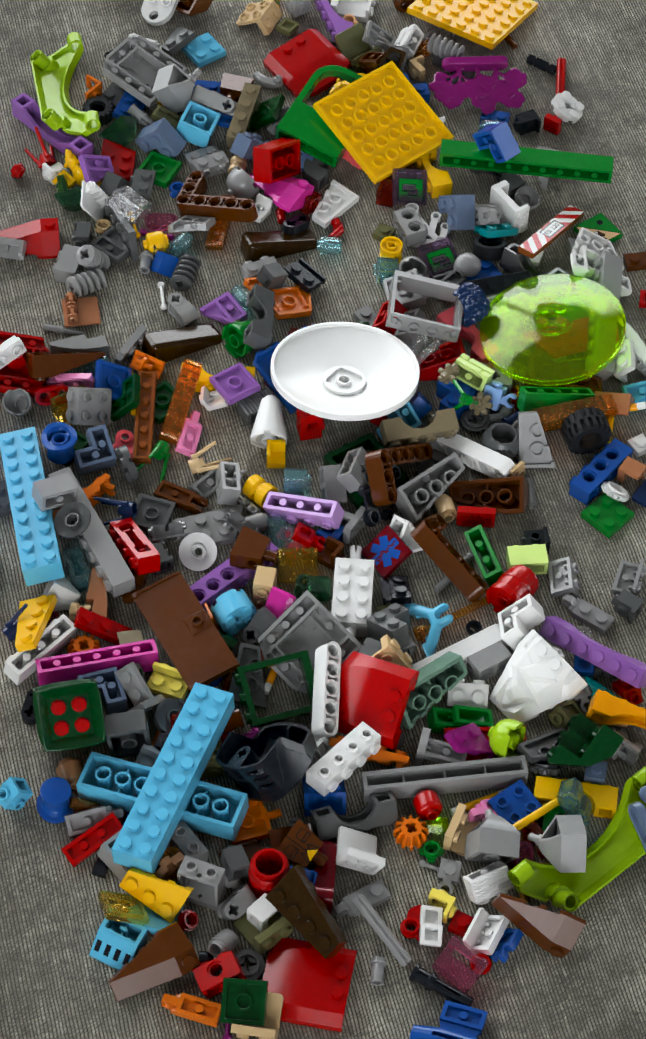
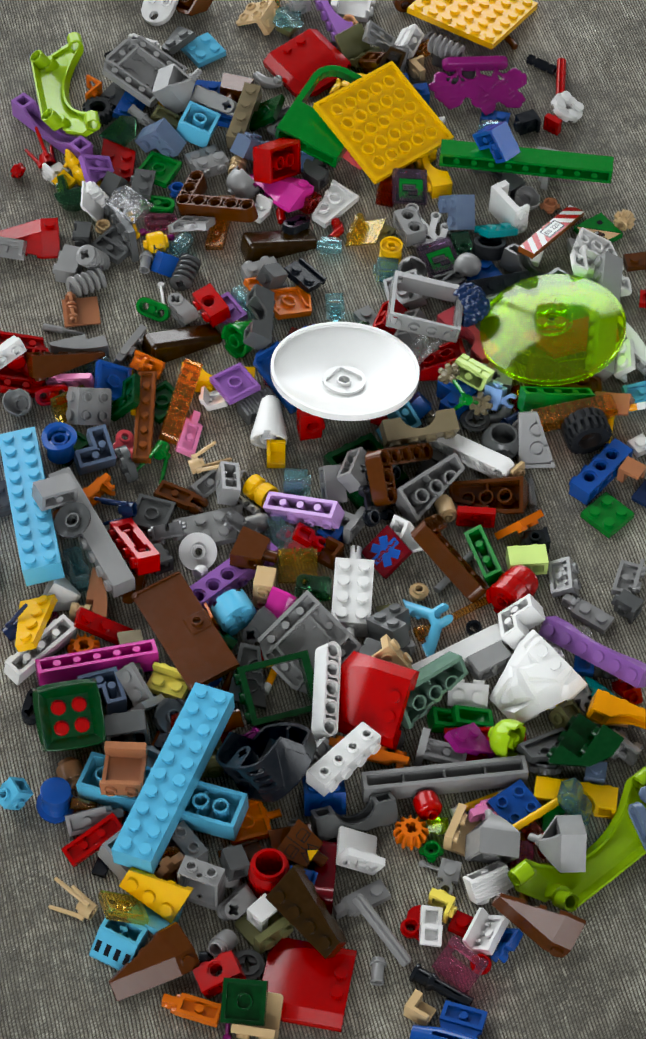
red plate [178,909,199,931] -> none
black plate [379,575,412,605] -> none
light grey hinge [475,203,502,225] -> none
white gear [601,481,630,502] -> none
none -> tan plant [48,877,98,921]
none -> nougat panel [99,741,148,797]
none -> green plate [136,297,171,322]
none -> green plate [141,195,175,215]
none -> red brick [192,283,231,327]
none -> white hinge [192,565,209,581]
none -> clear light blue plate [273,6,304,28]
none -> clear light blue brick [325,293,345,322]
none -> clear yellow hinge [345,213,387,247]
none -> tan panel [403,989,436,1026]
none -> tan plate [409,583,429,601]
none -> clear green piece [449,231,473,257]
none -> orange wing [494,509,544,540]
none -> nougat plate [539,197,560,214]
none -> tan gear [613,209,636,231]

